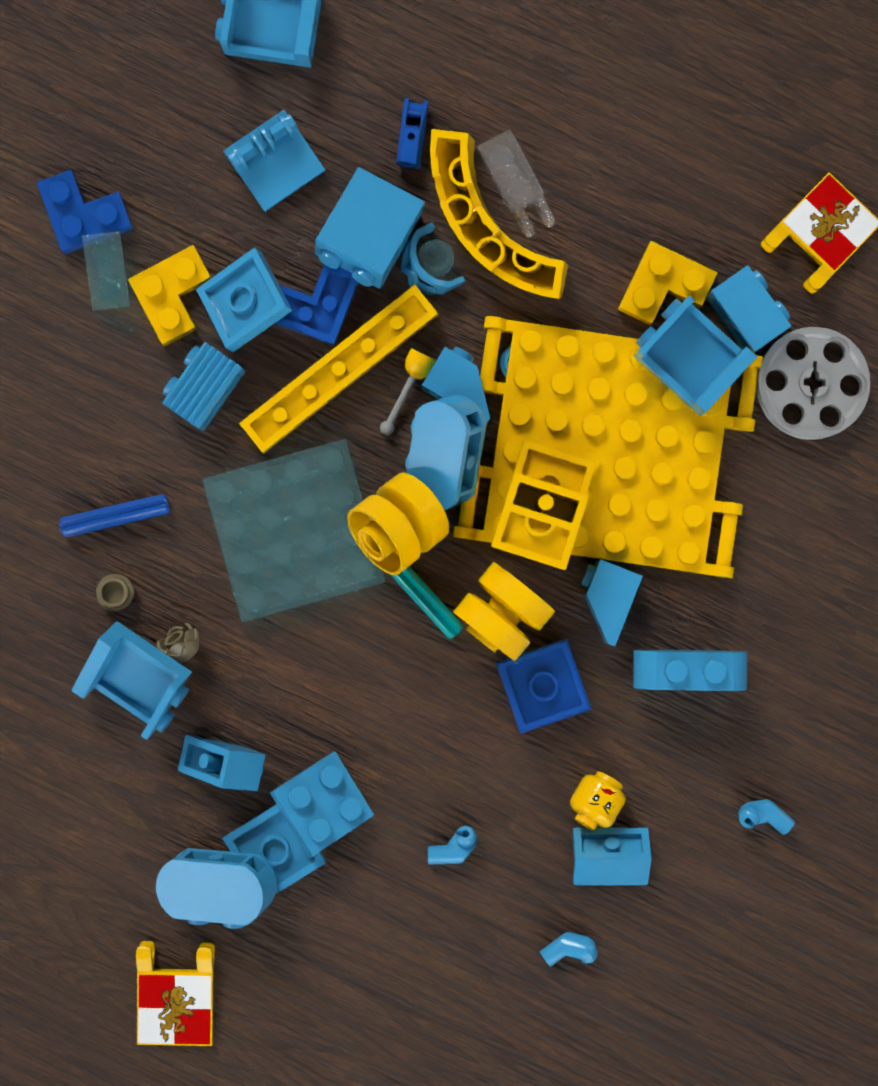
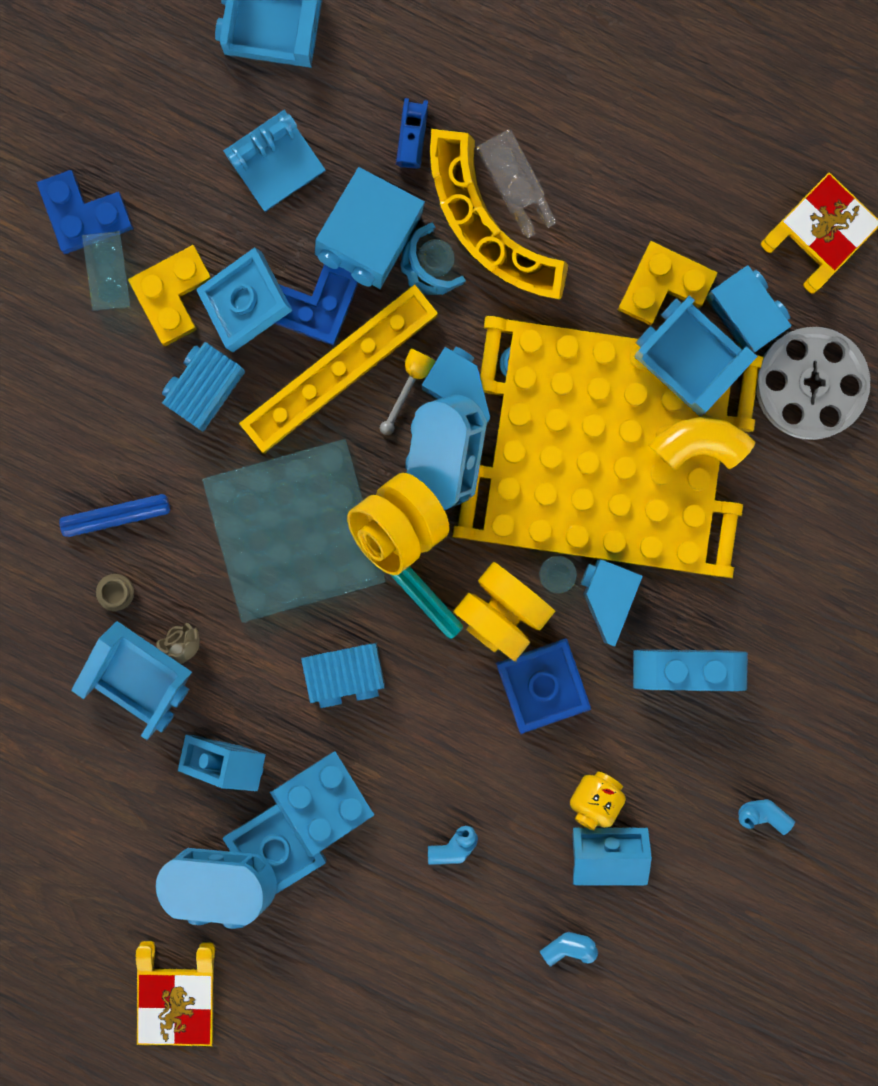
yellow bracket [491,439,597,570] -> none
none -> dark azure brick [301,642,385,708]
none -> clear light blue plate [539,556,577,593]
none -> yellow cylinder [648,416,755,471]

